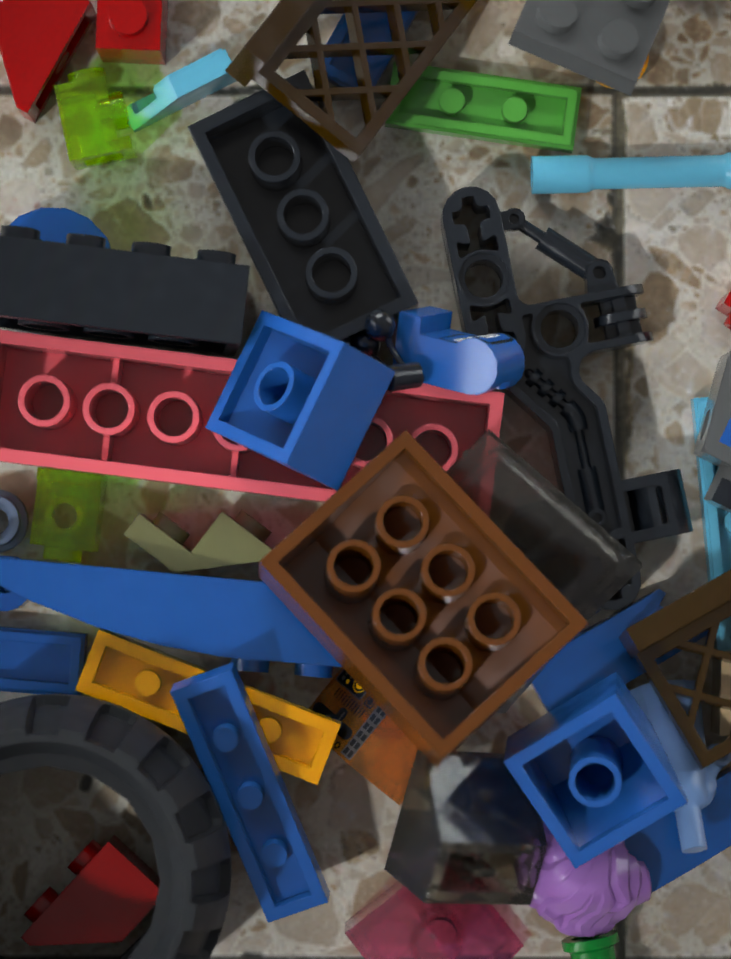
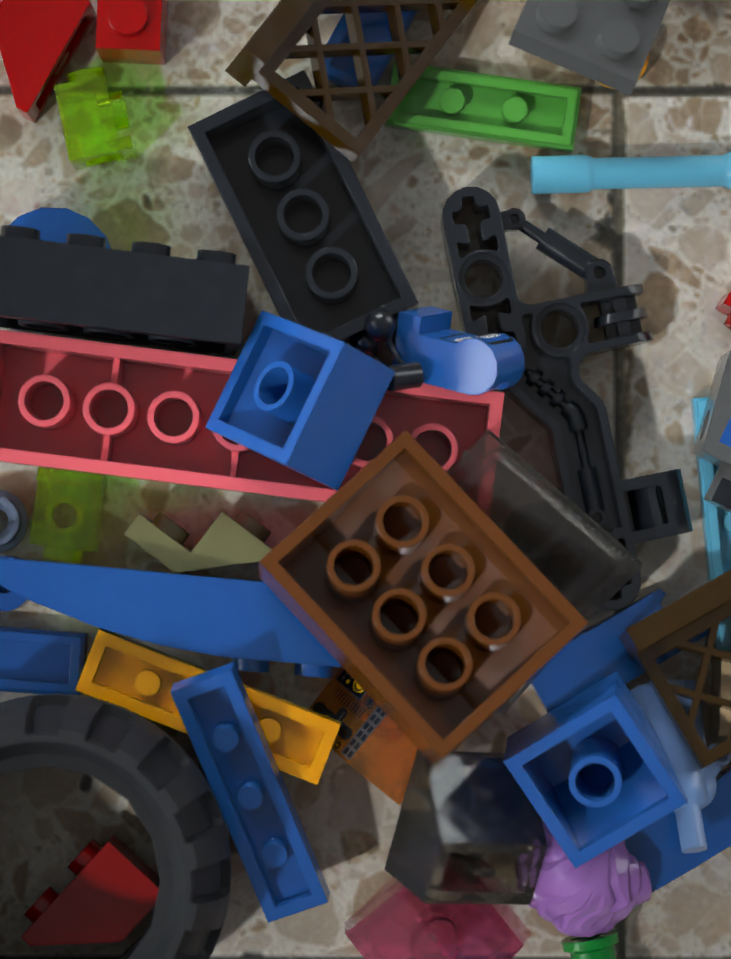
medium azure tile [124,48,237,133] -> none

